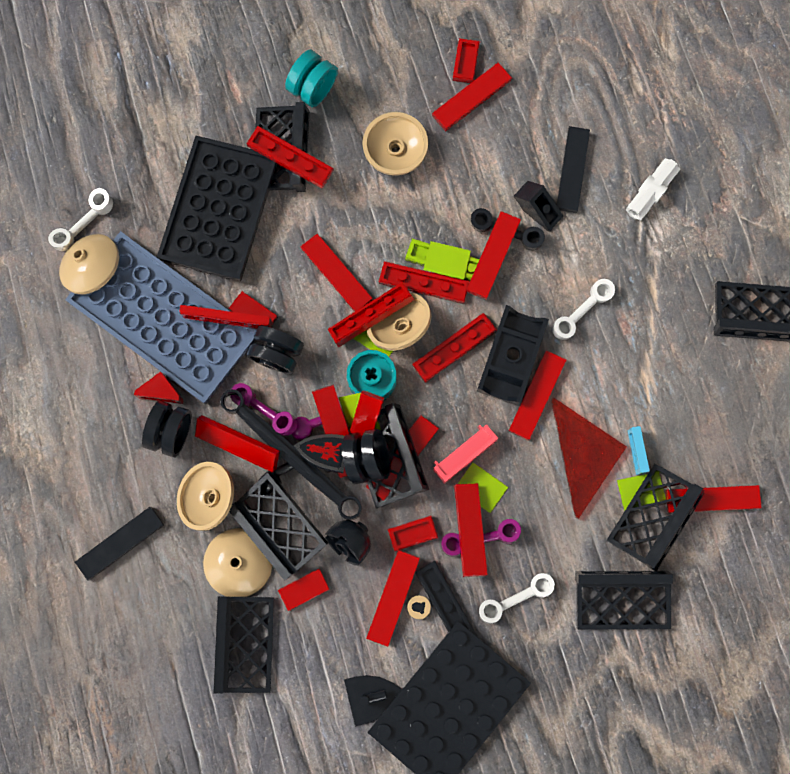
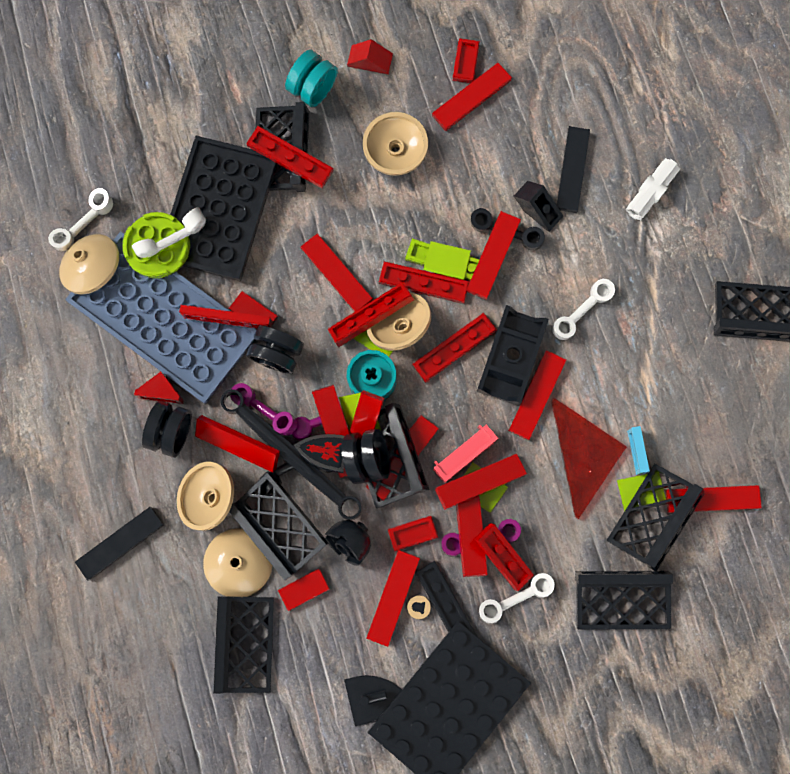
none -> lime tile [122,212,190,278]
none -> white piece [132,207,206,258]
none -> red slope [347,39,393,75]
none -> red tile [435,454,527,510]
none -> red plate [474,523,534,591]

